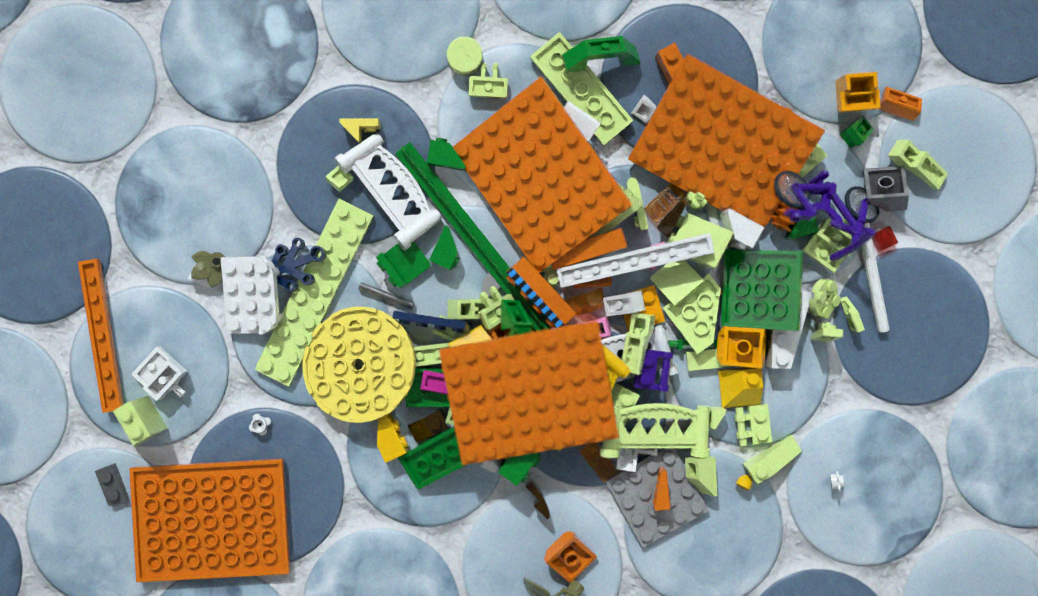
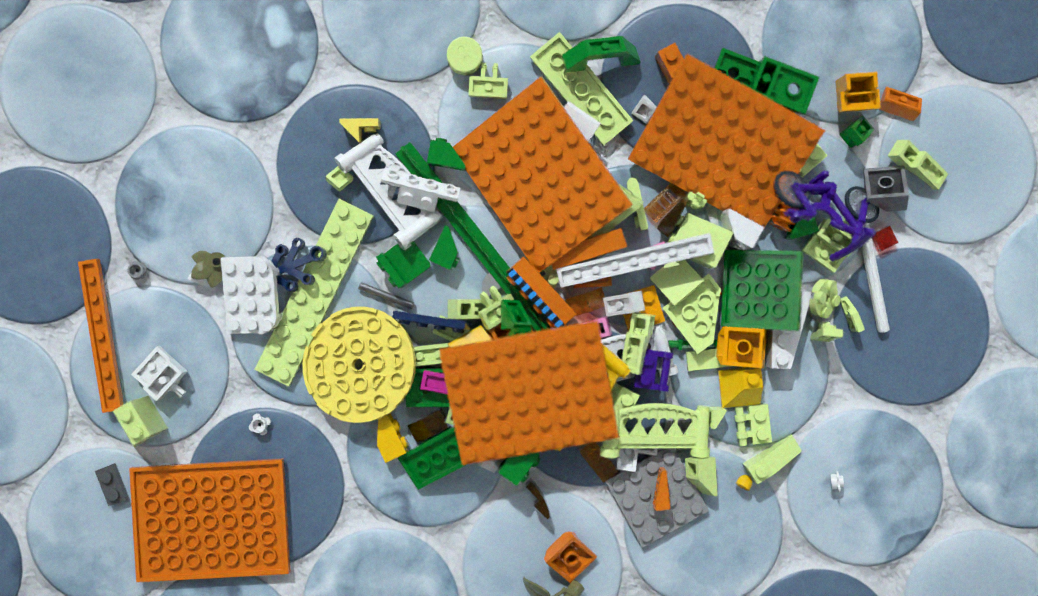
none -> light grey plate [127,261,147,280]
none -> white bracket [381,169,460,212]
none -> green bracket [714,48,820,115]

